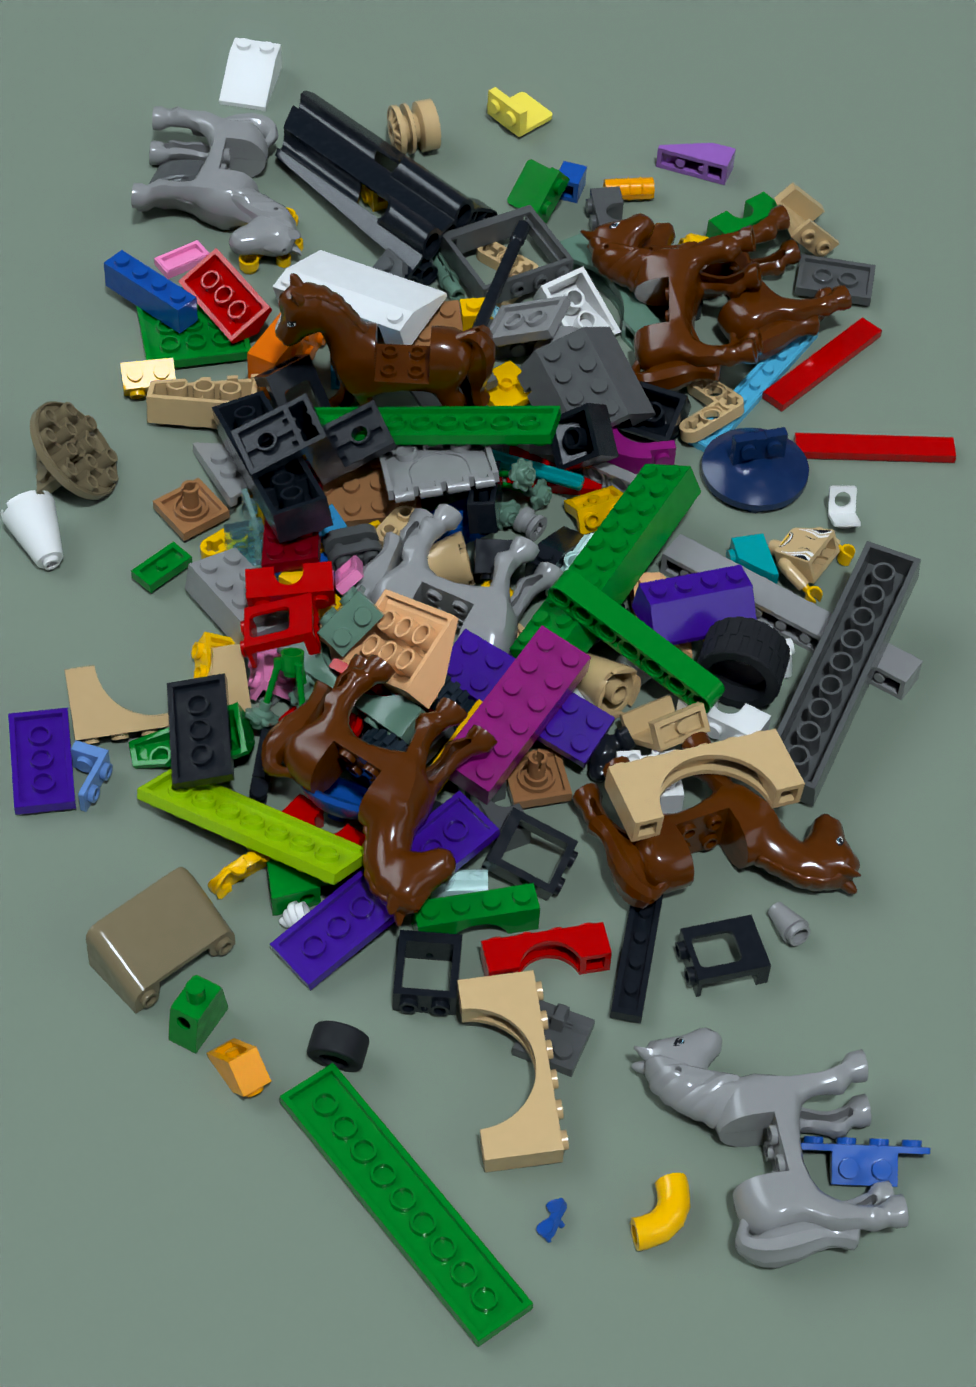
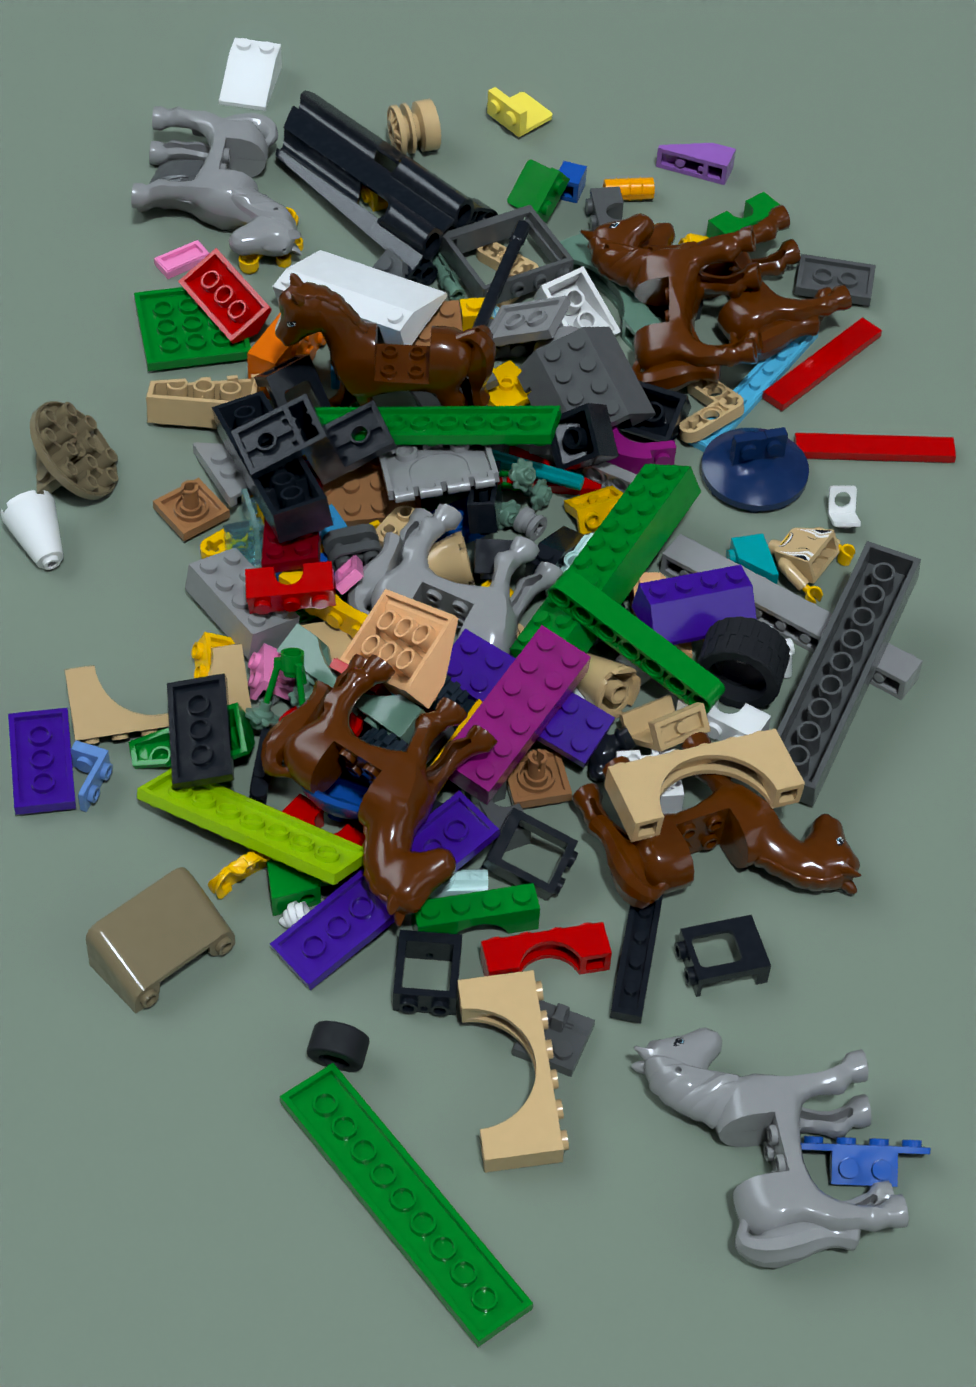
blue brick [104,250,198,333] -> none
bracket [120,358,176,399] -> none
green plate [131,541,192,593] -> none
green torso [168,975,228,1054] -> none
light orange slope [207,1038,271,1097] -> none
red window [240,592,321,668] -> none
sand green bracket [317,585,385,657] -> none
blue piece [536,1198,567,1243] -> none
yellow cylinder [630,1173,691,1251] -> none
light grey cone [768,902,811,946] -> none
tan panel [774,182,839,257] -> none

